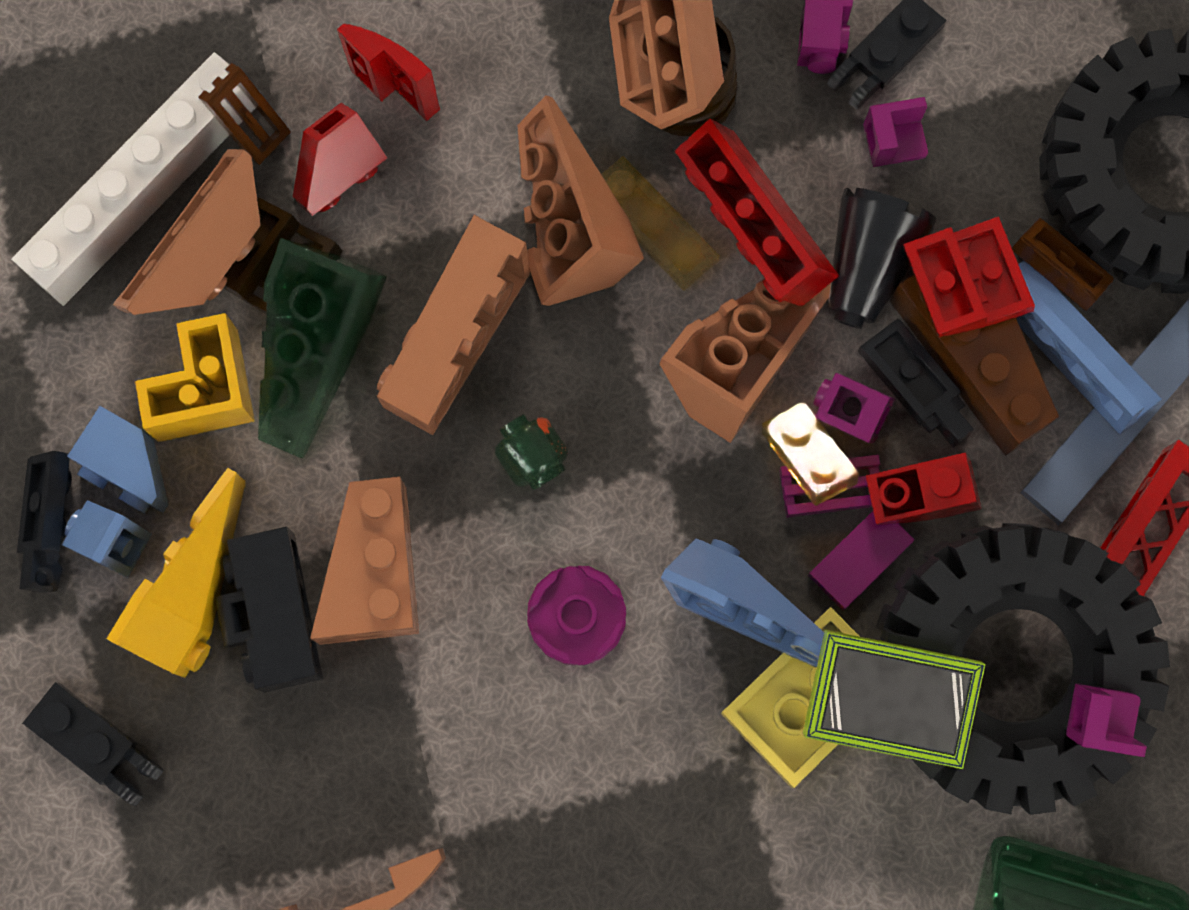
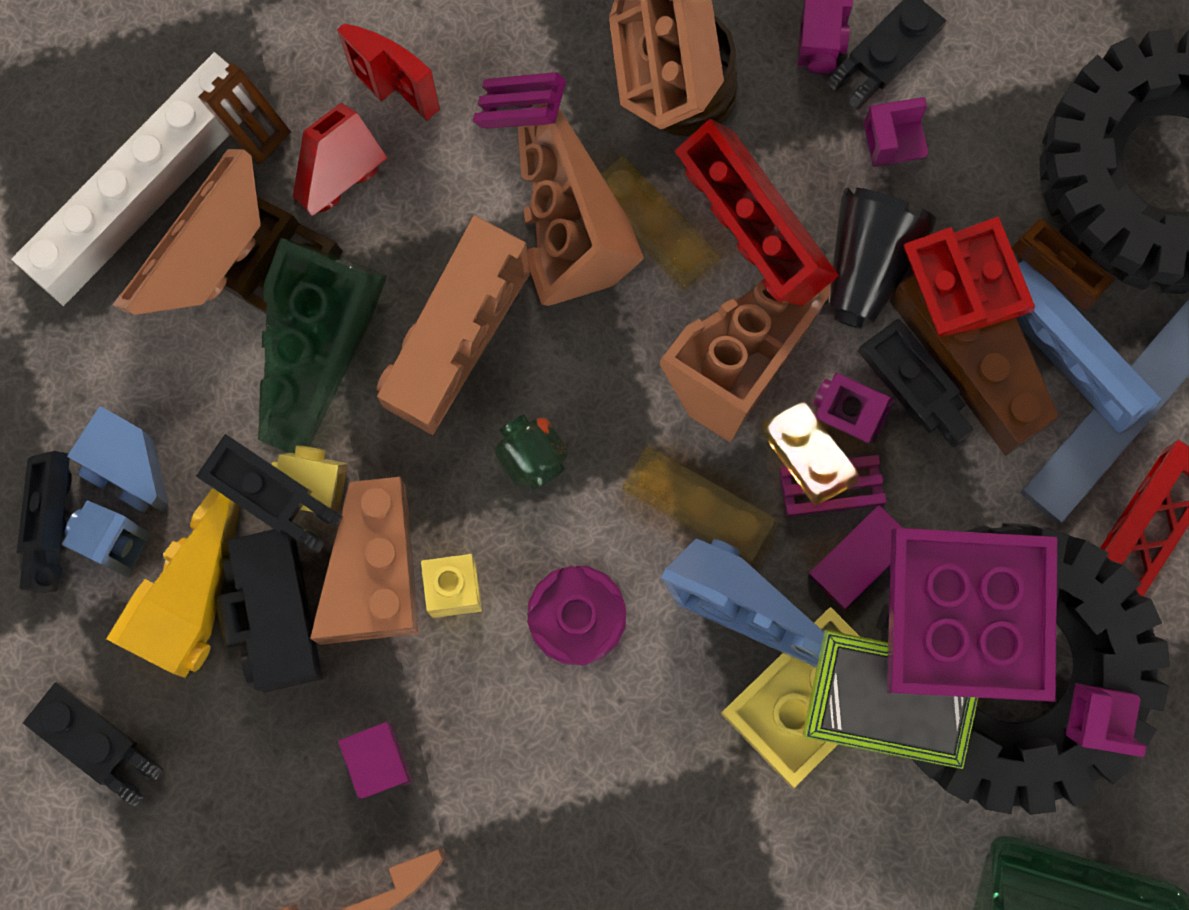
yellow brick [135,313,255,442] -> none
red slope [866,453,982,525] -> none
none -> black hinge [196,434,343,553]
none -> light yellow brick [272,446,348,512]
none -> magenta panel [338,722,413,799]
none -> light yellow brick [421,554,482,618]
none -> magenta tile [472,72,566,129]
none -> clear yellow plate [622,446,776,564]
none -> magenta plate [887,528,1057,702]

